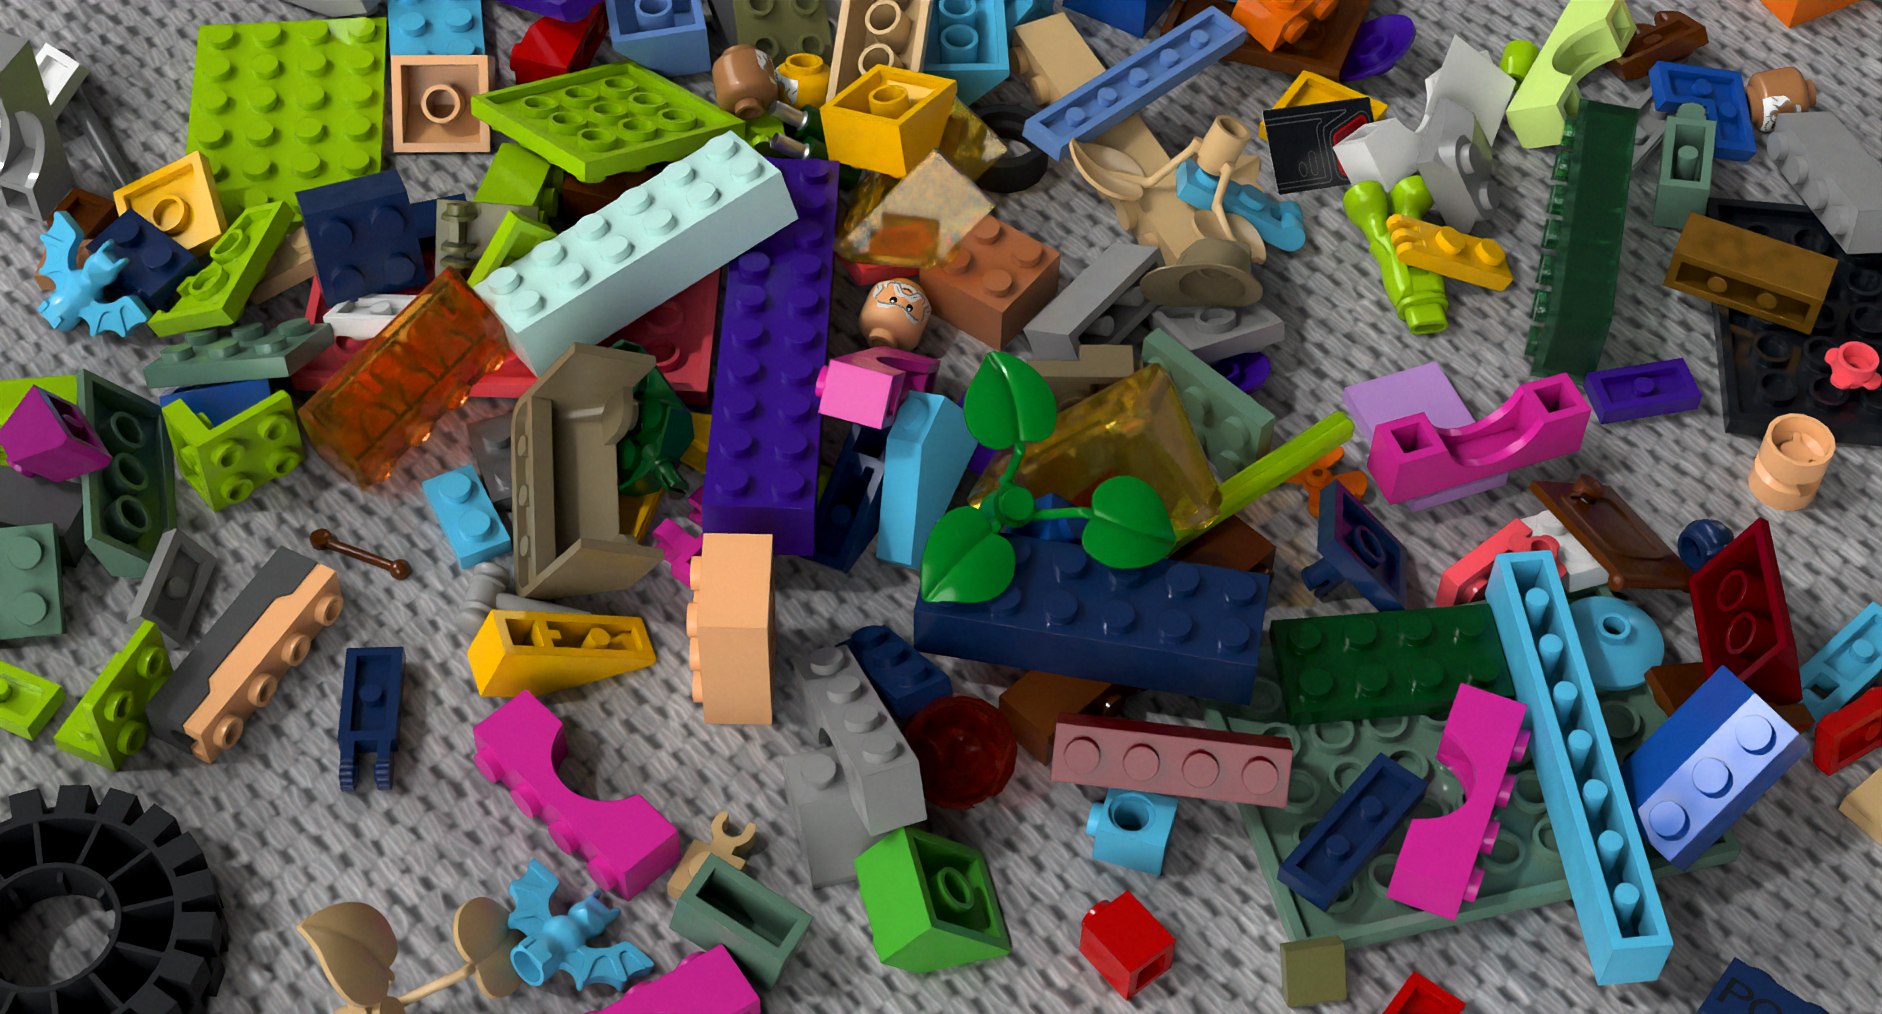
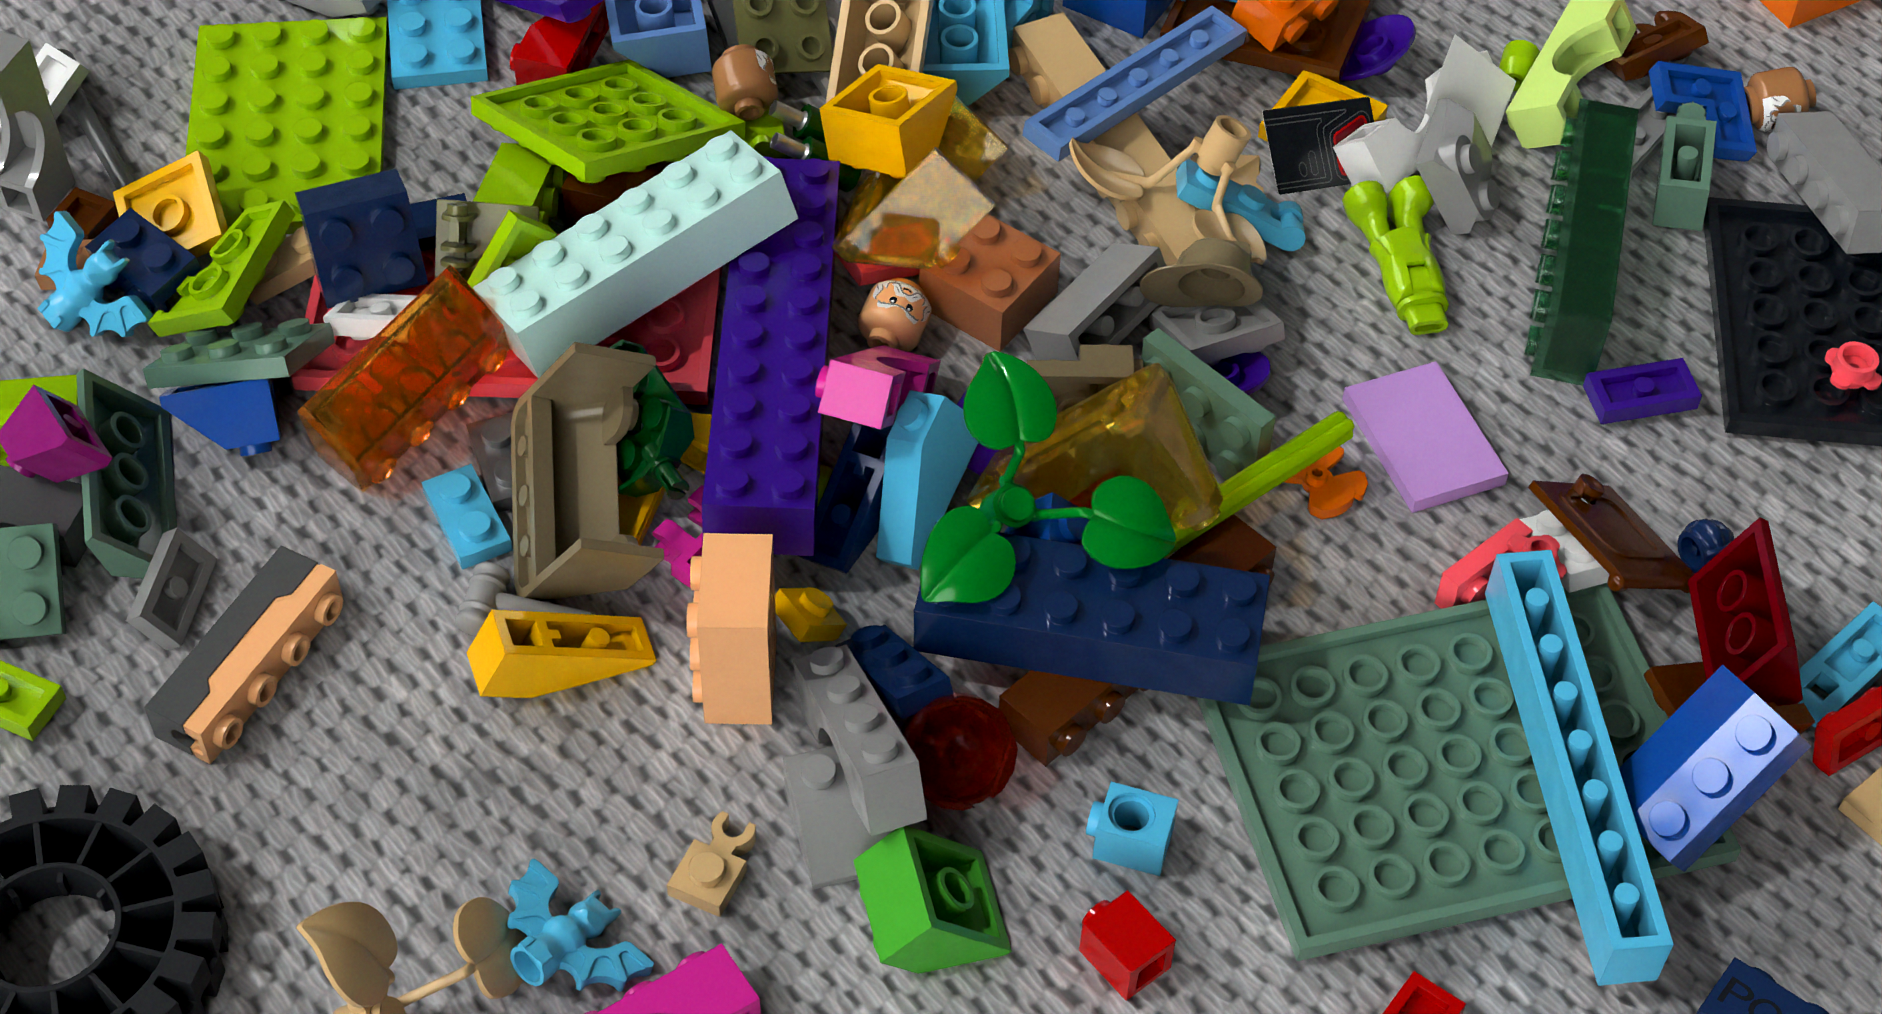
lime bracket [53,620,174,772] -> none
lime bracket [161,390,305,513] -> none
reddish brown hinge [310,528,411,580] -> none
dark blue hinge [337,646,406,792] -> none
light nougat slope [391,55,496,152] -> none
dark pink arch [472,689,681,902] -> none
sand green piece [669,853,814,992] -> none
yellow head [775,53,831,110] -> none
black tyre [958,104,1049,194] -> none
brick [1050,712,1293,808] -> none
dark green plate [1269,604,1515,726] -> none
dark blue plate [1277,752,1429,913] -> none
olive tile [1280,935,1347,1007] -> none
dark blue tile [1301,479,1407,612] -> none
dark pink arch [1367,372,1592,505] -> none
yellow hinge [1386,214,1513,292] -> none
dark pink arch [1386,683,1531,921] -> none
medium azure dish [1569,596,1664,691] -> none
pearl gold brick [1663,211,1838,335] -> none
light nougat wheel [1748,413,1836,511] -> none
none -> yellow plate [775,587,847,642]

